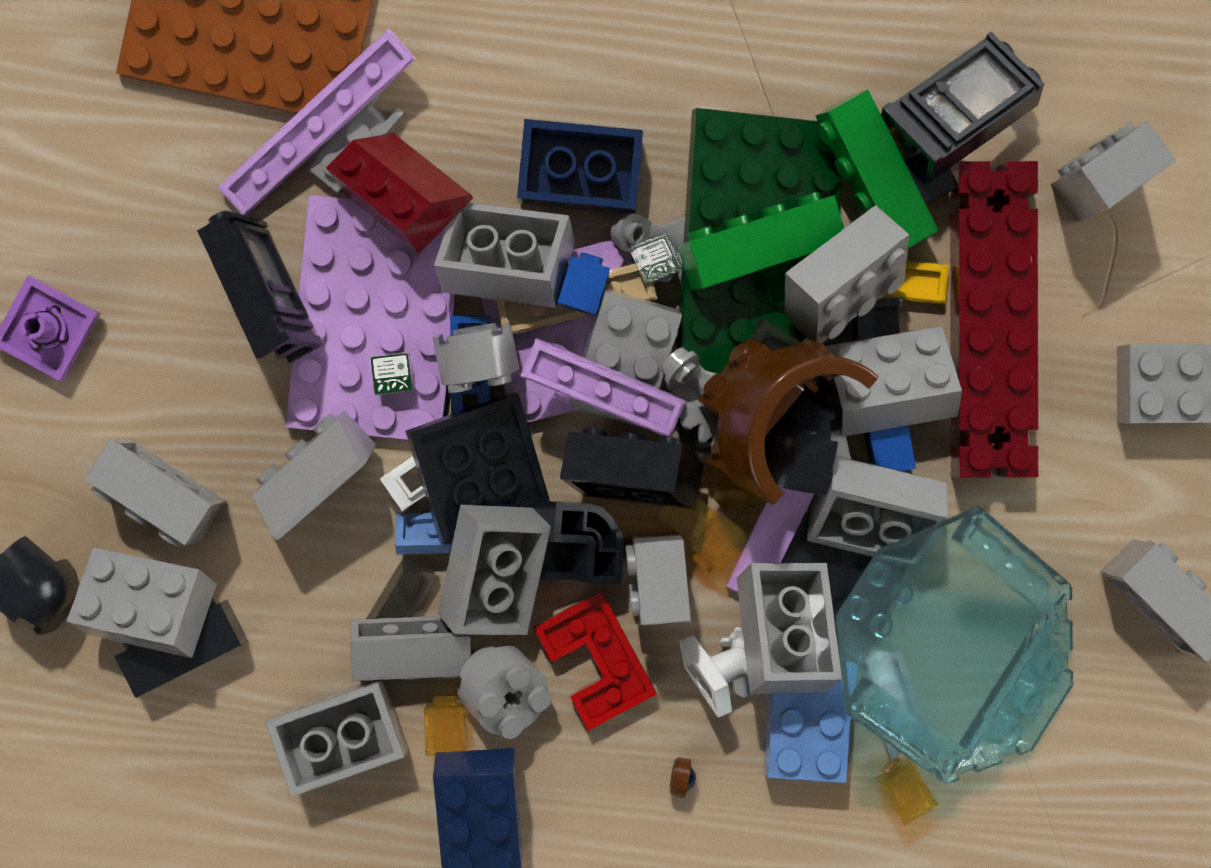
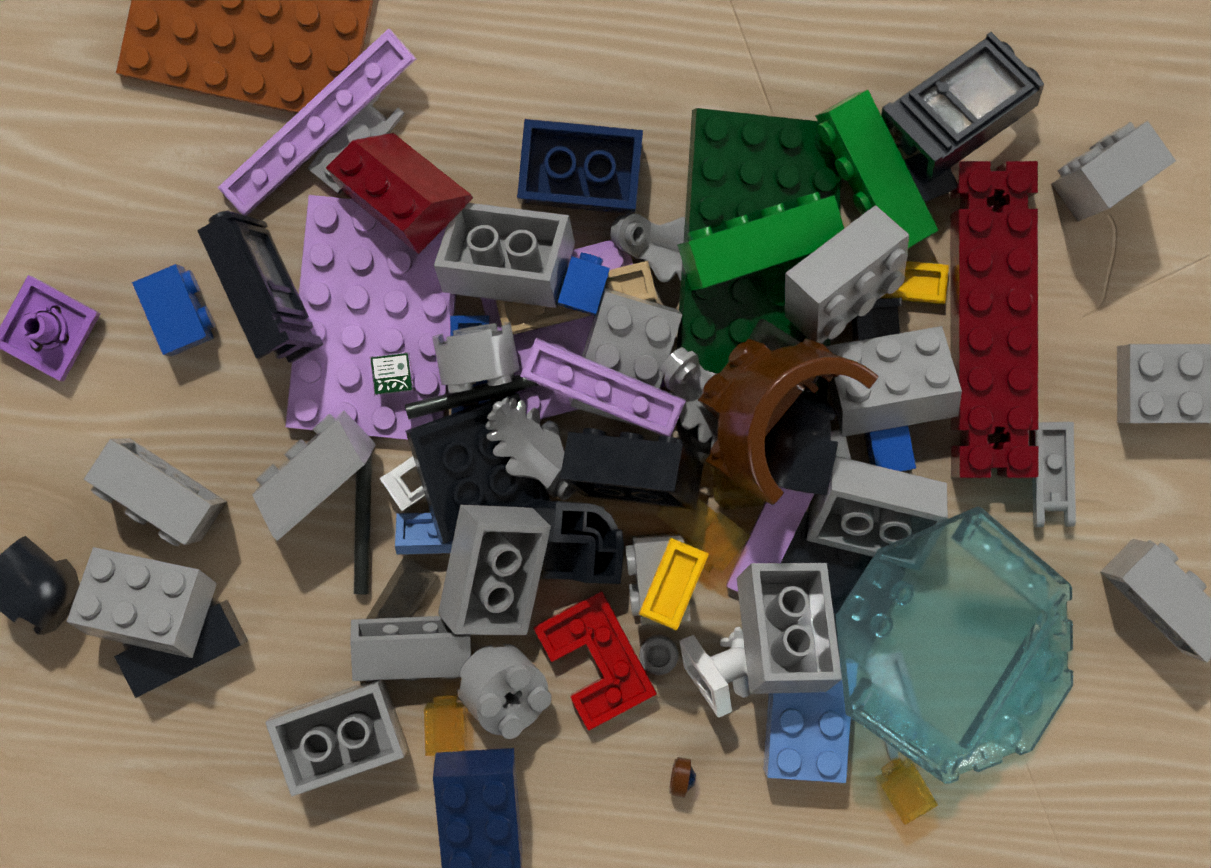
clear tile [629,232,683,285] -> none
none -> blue brick [132,264,215,356]
none -> pearl dark grey bar [353,453,372,595]
none -> pearl dark grey bar [405,374,540,419]
none -> light grey plant [486,397,576,501]
none -> yellow tile [639,537,709,630]
none -> light grey tile [639,635,678,675]
none -> light grey hinge [1031,422,1076,527]

